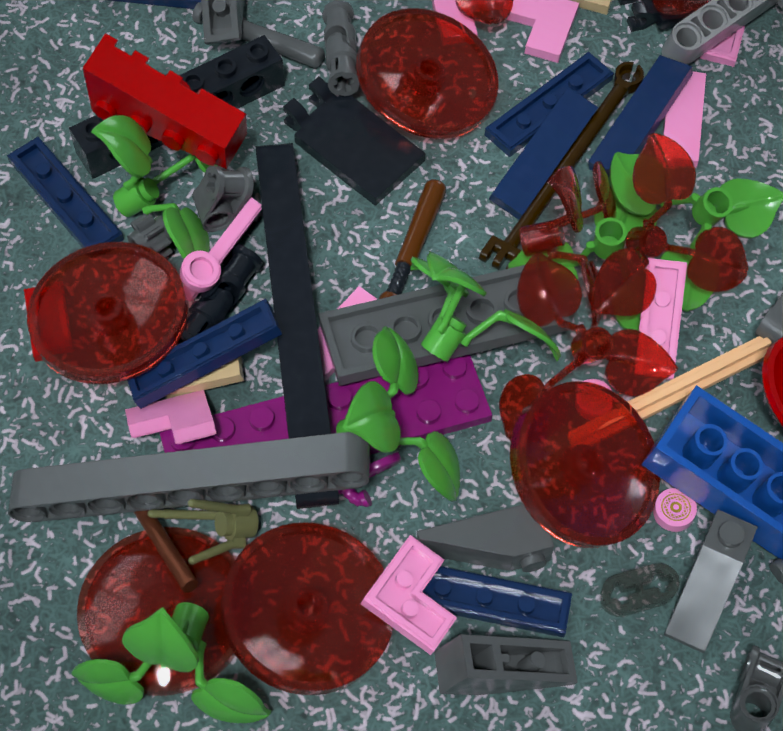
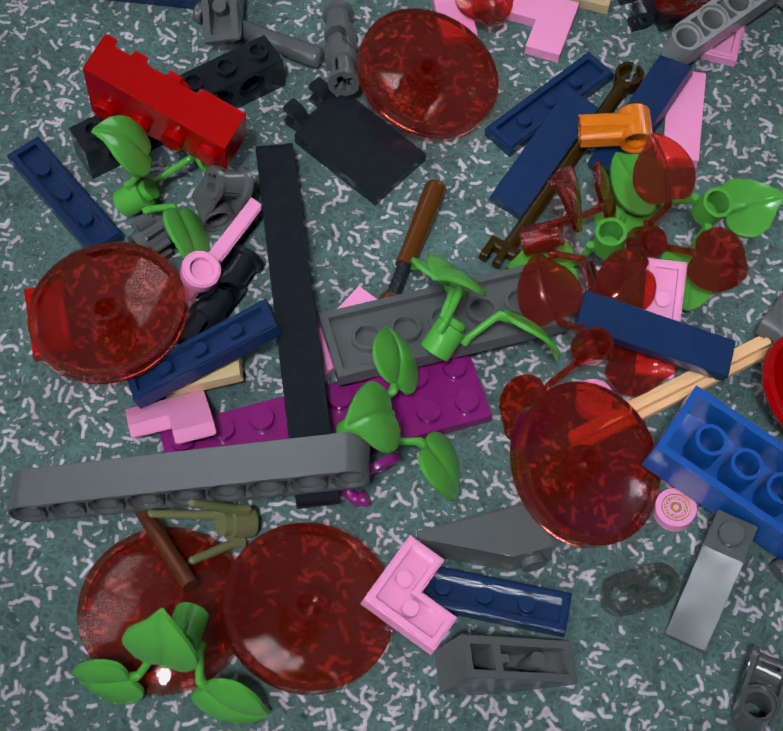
none -> dark blue tile [573,290,736,381]
none -> orange piece [578,103,654,154]

